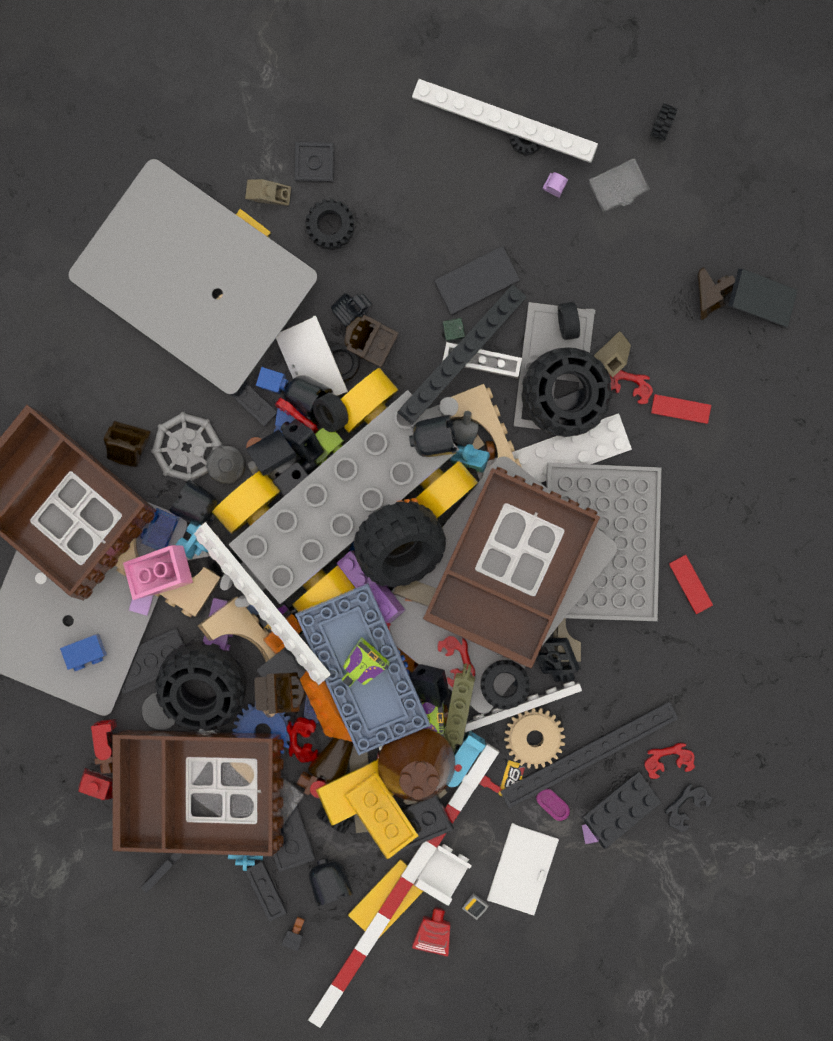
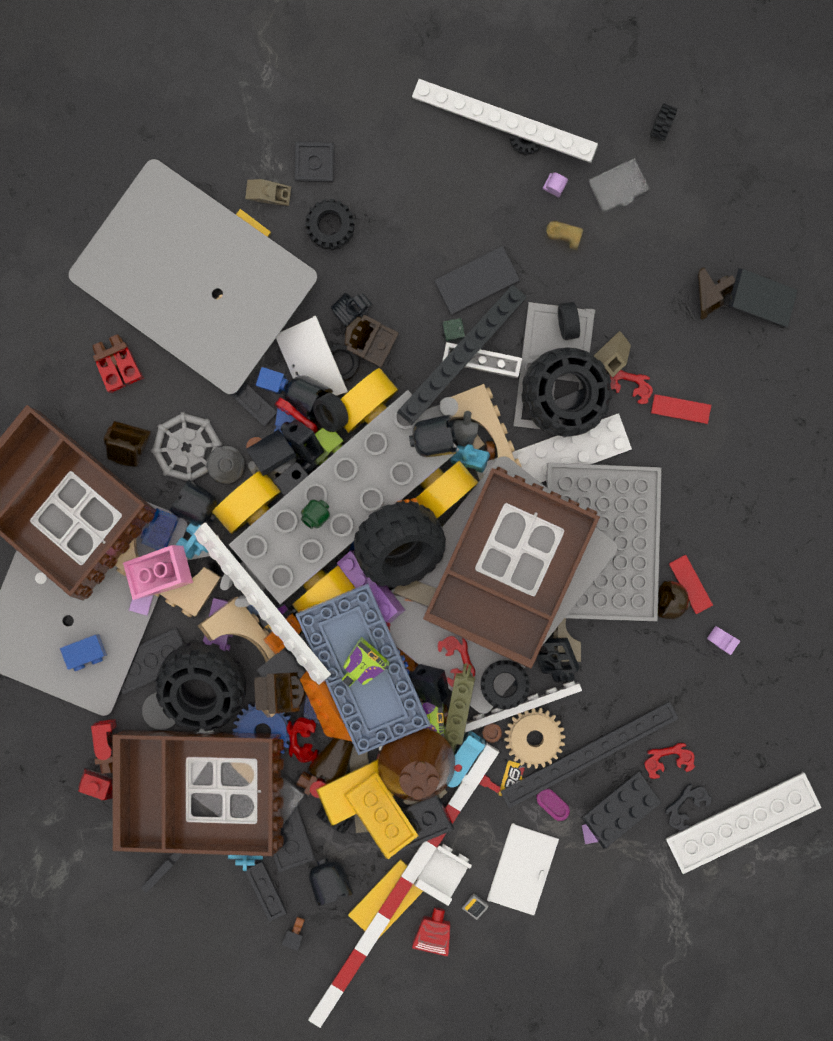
none -> red hips [93,334,144,393]
none -> dark green head [301,499,330,529]
none -> dark orange tile [482,723,502,743]
none -> clear yellow leg [546,221,583,250]
none -> dark brown cylinder [658,580,690,620]
none -> white plate [665,772,821,874]
none -> lavender leg [707,626,740,655]

